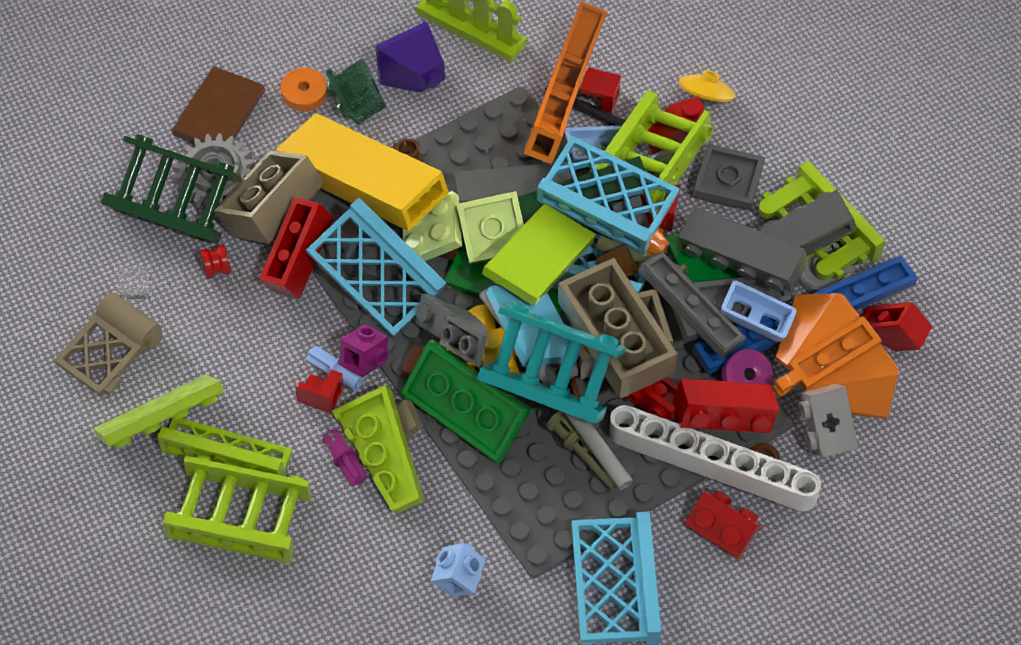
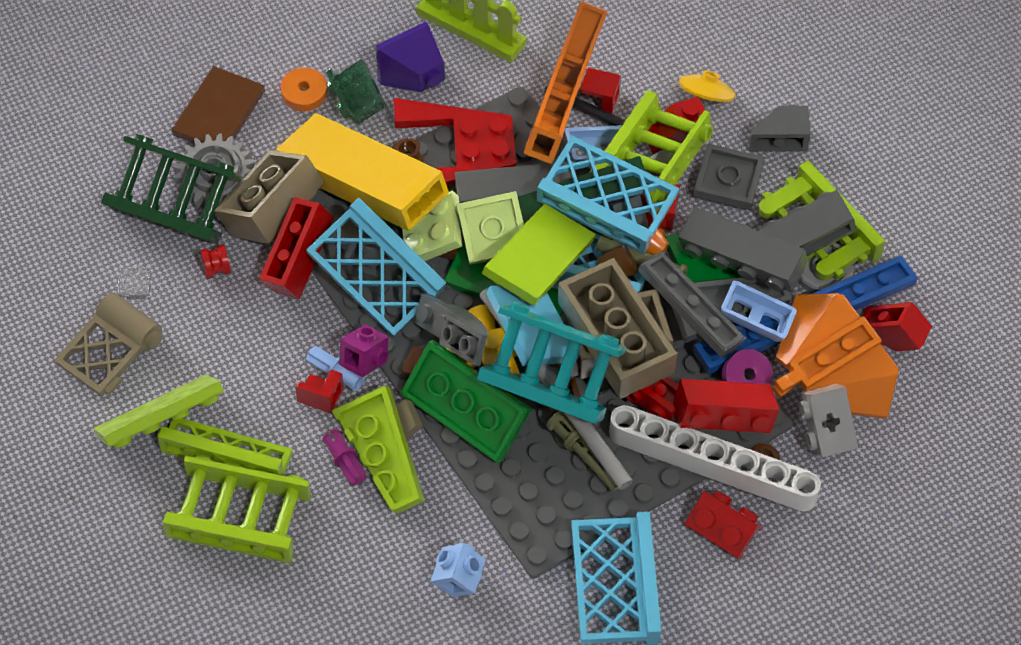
none -> red wing [393,98,516,187]
none -> dark grey slope [749,105,811,152]

